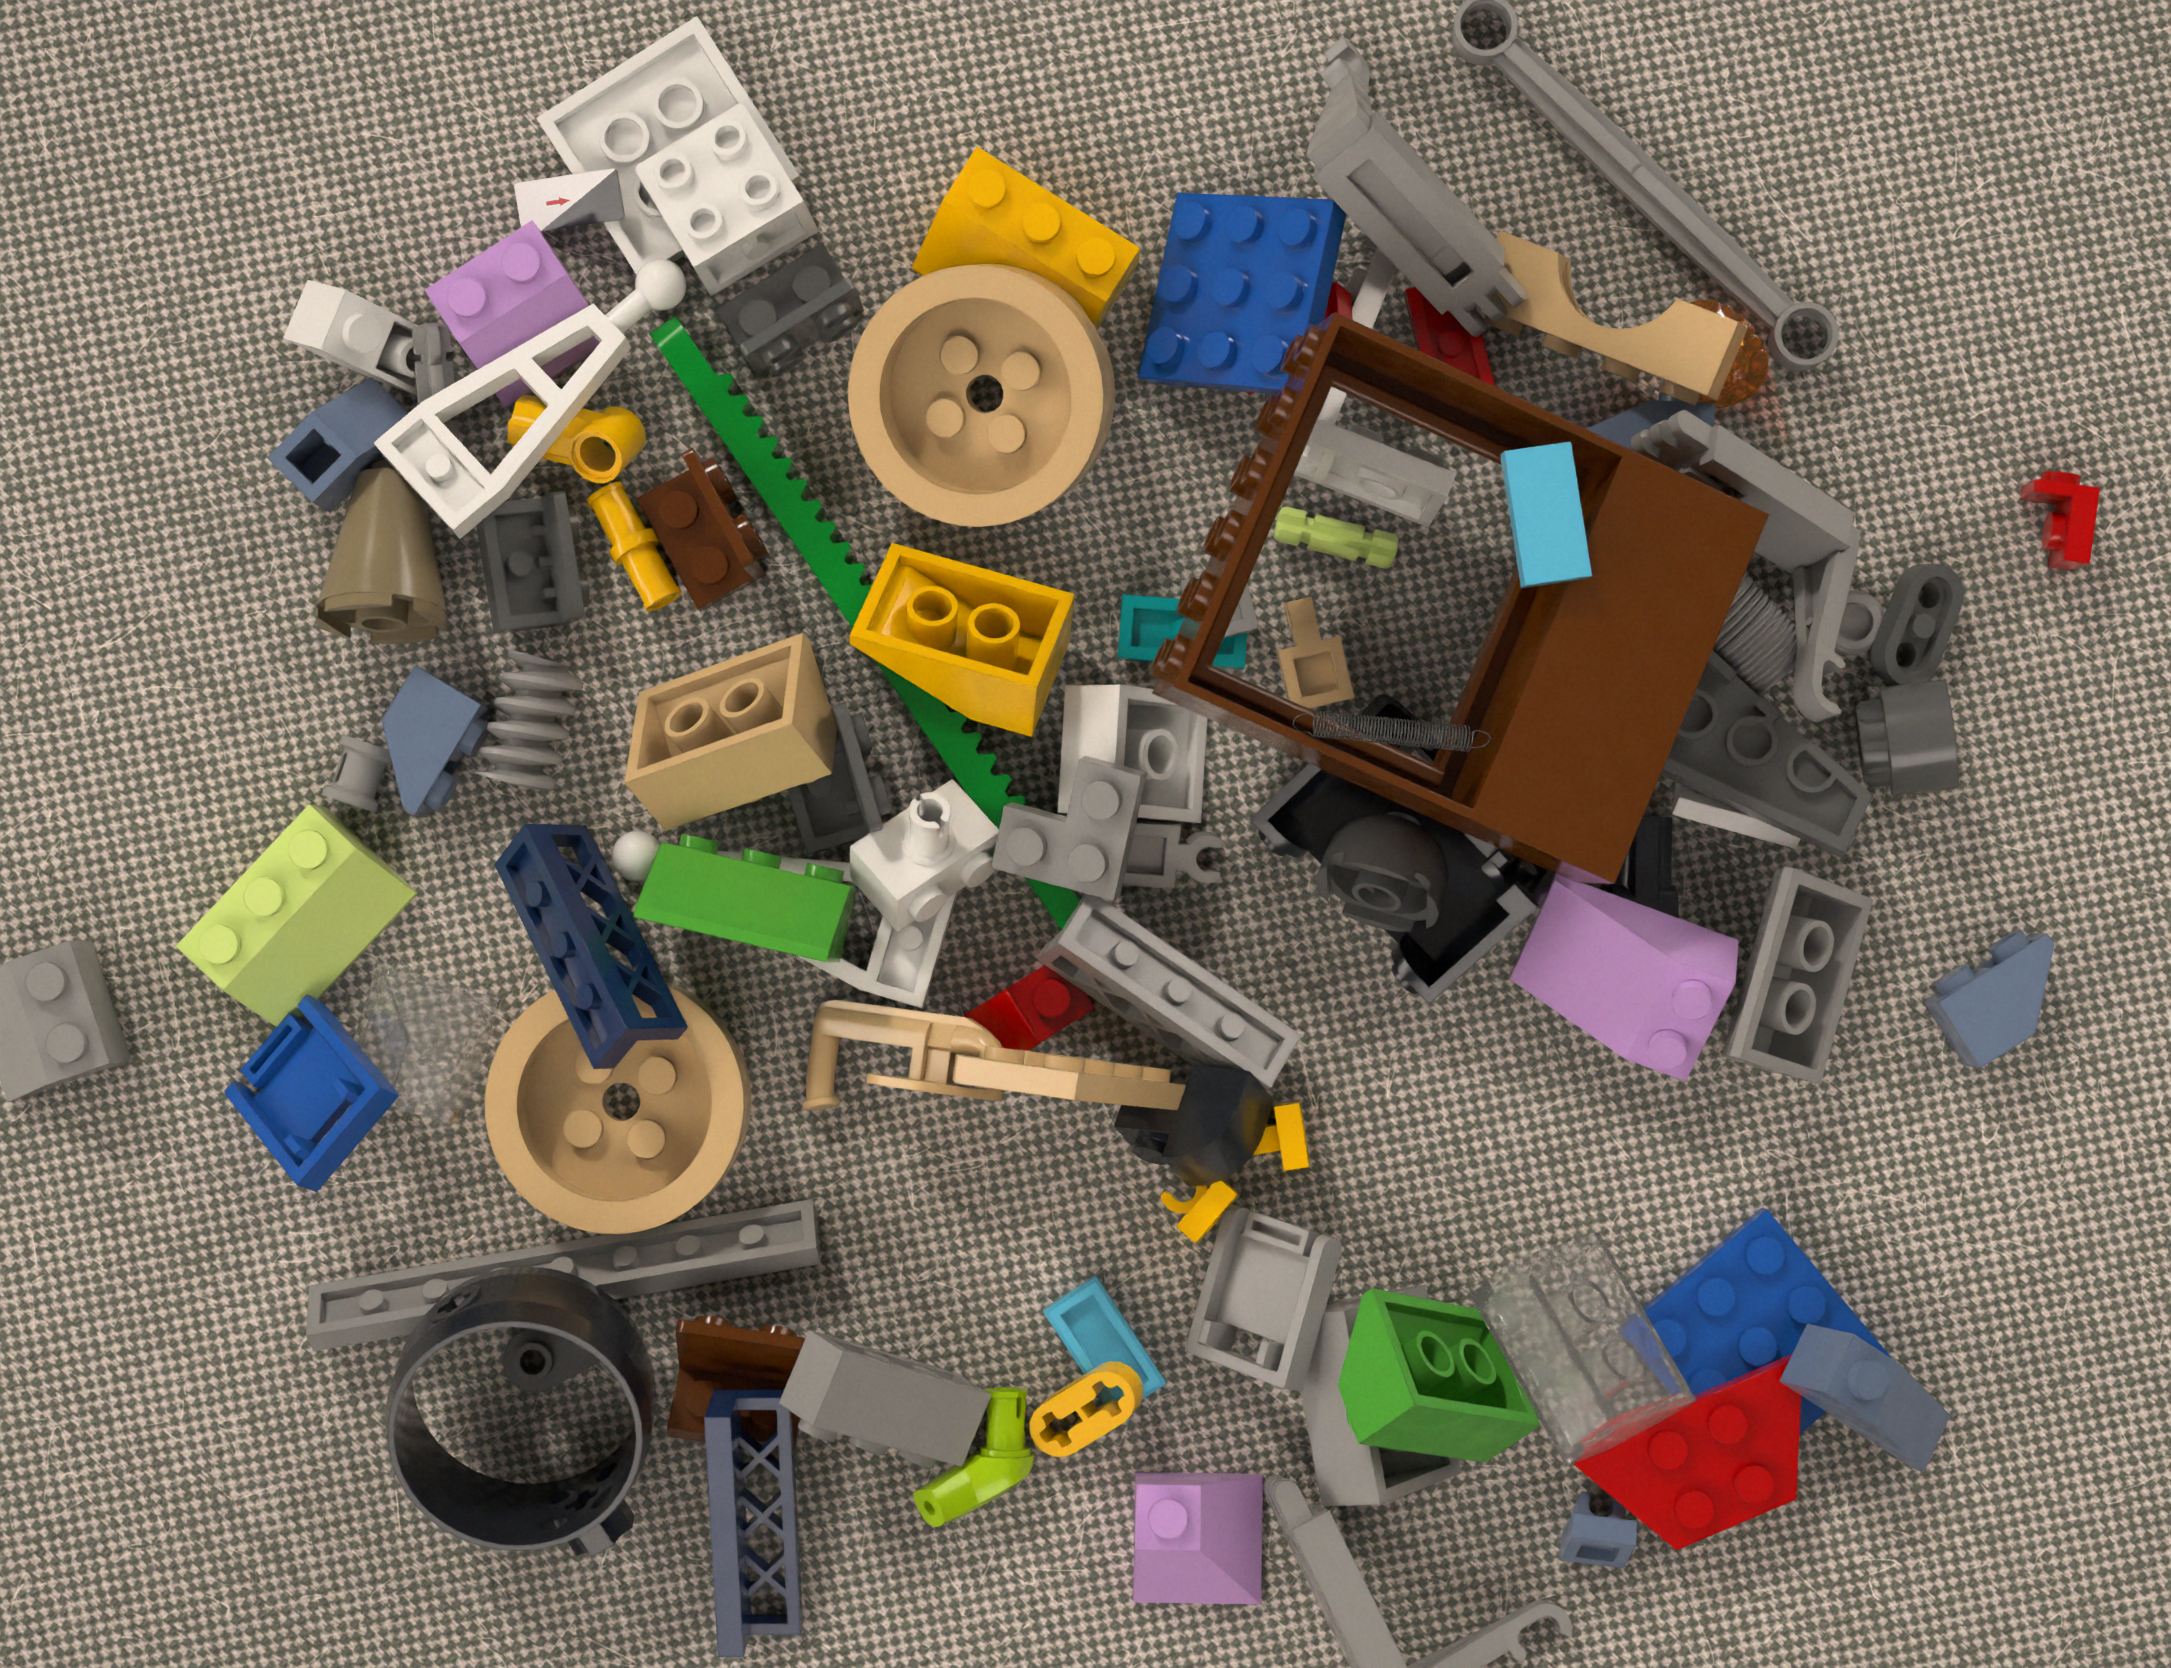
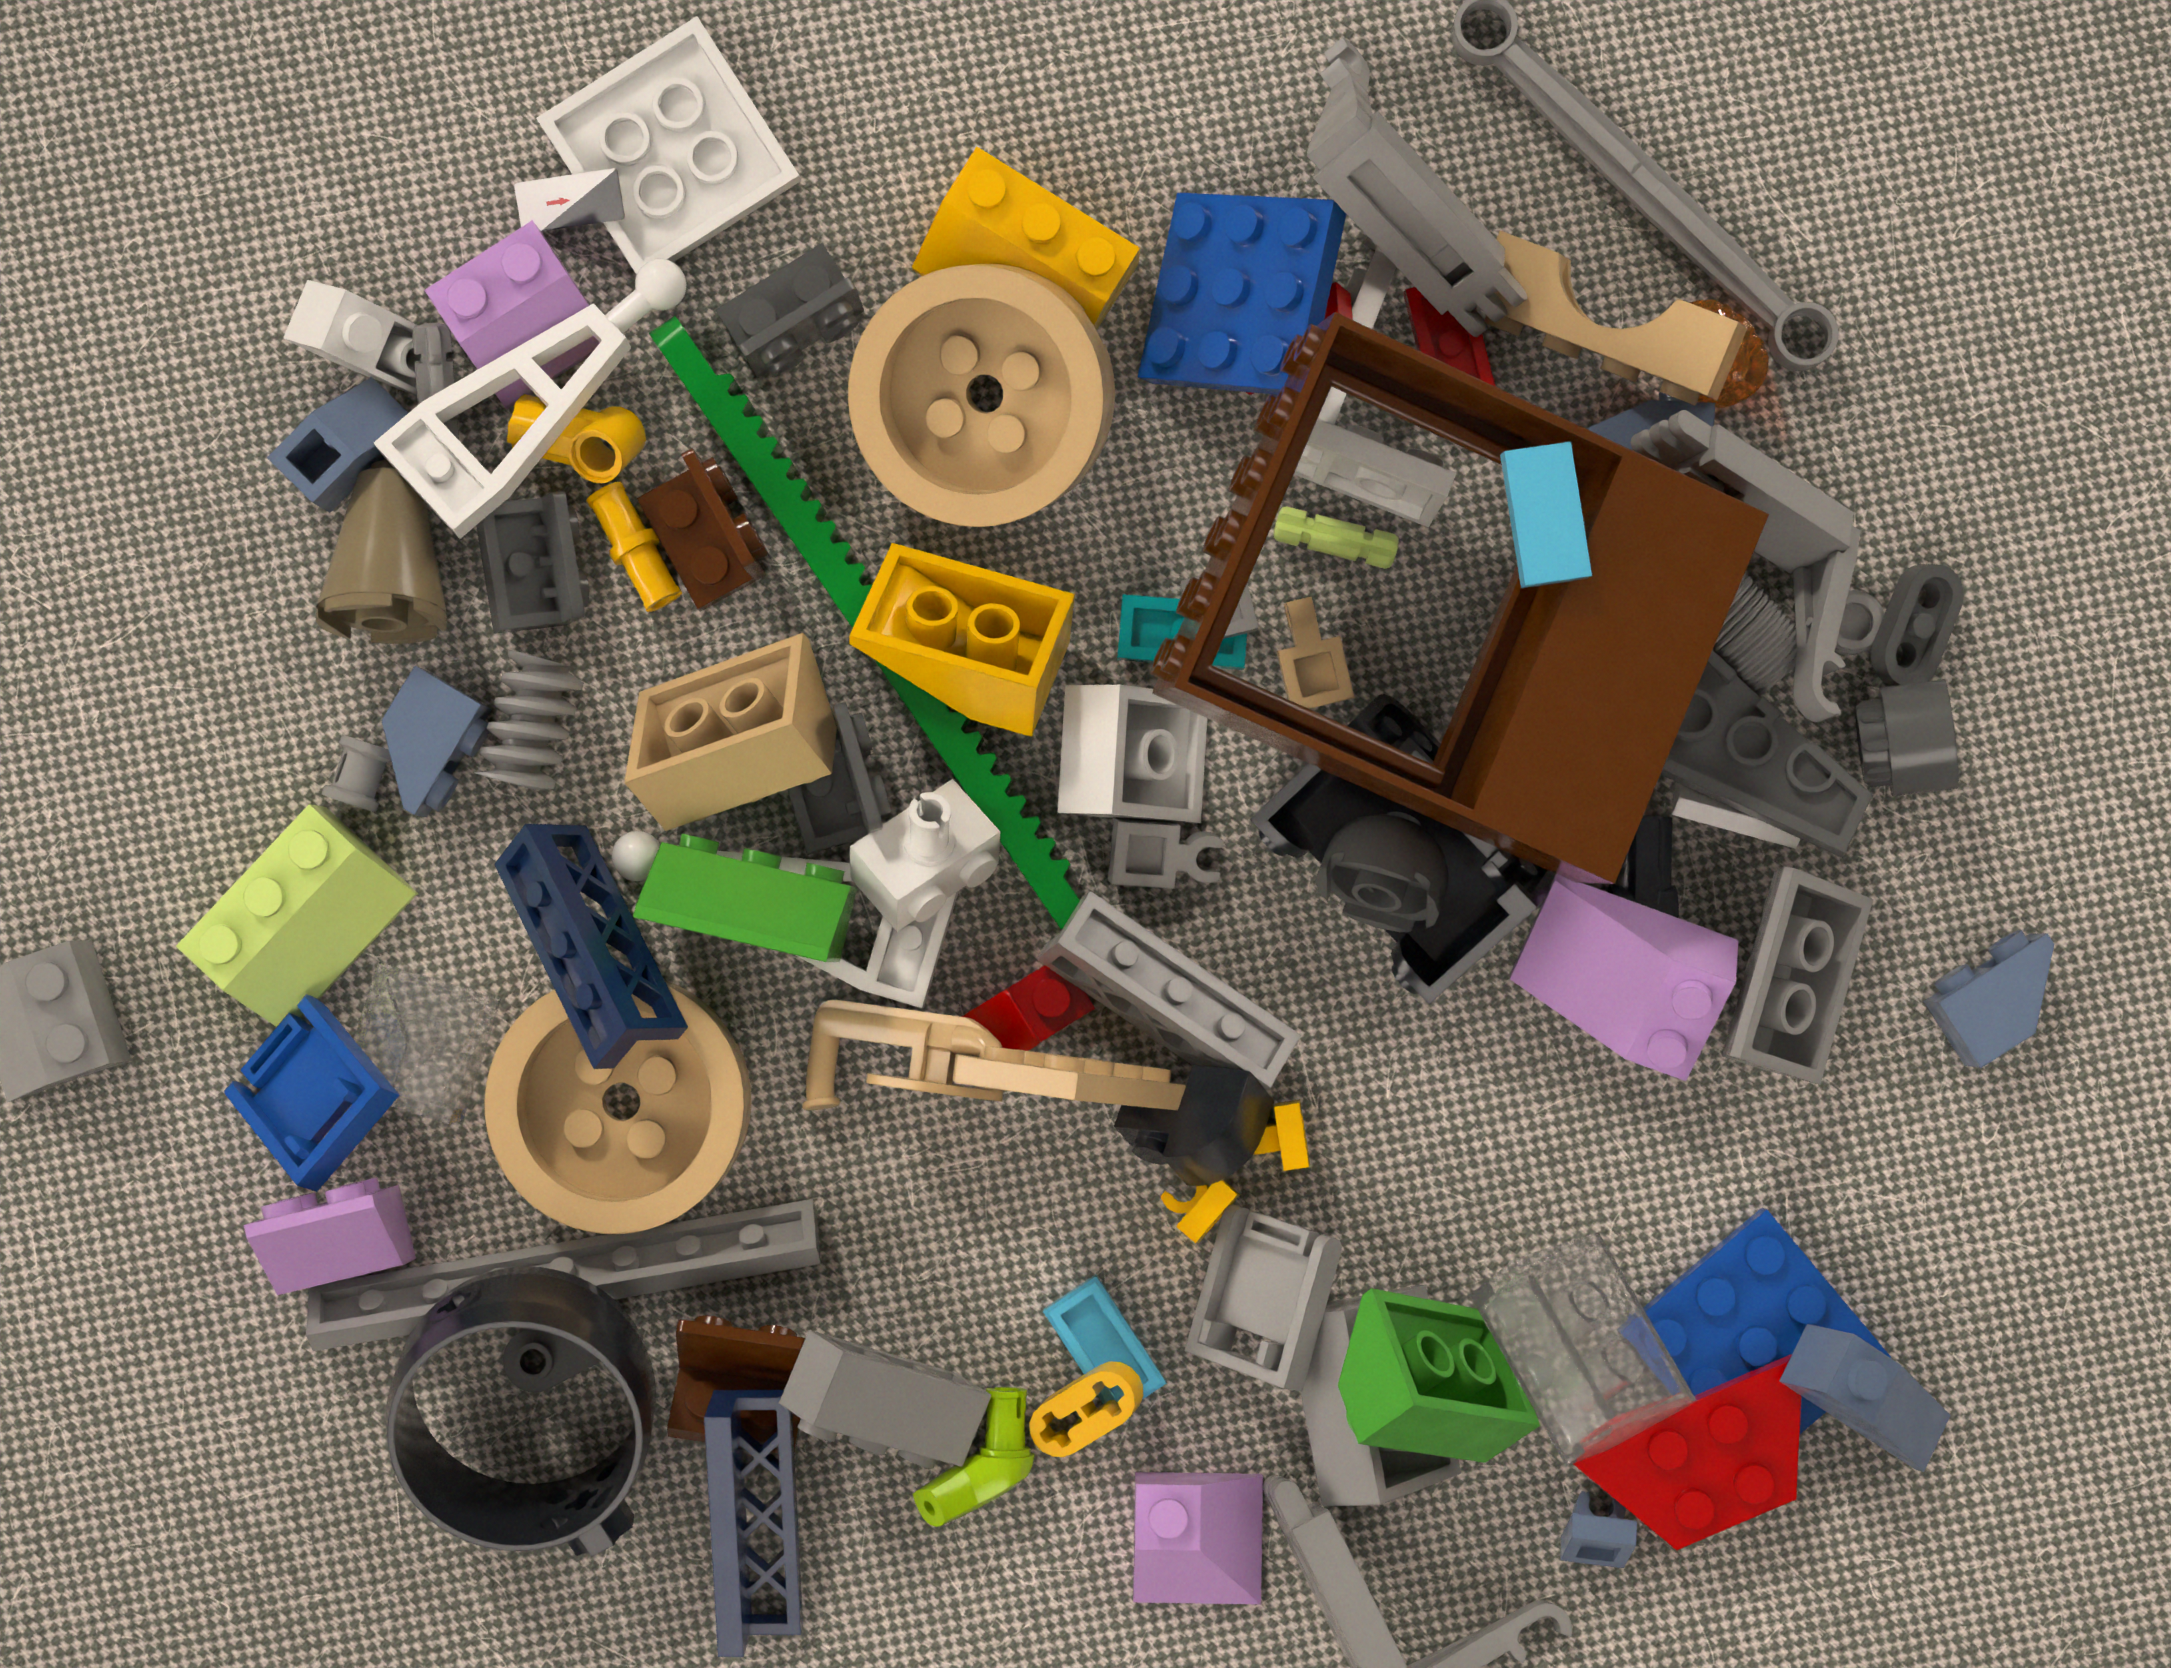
white bracket [635,104,819,296] -> none
light grey plate [991,756,1147,901] -> none
dark grey piece [1293,711,1491,752] -> none
red bracket [2020,471,2100,571] -> none
none -> lavender slope [244,1177,416,1295]

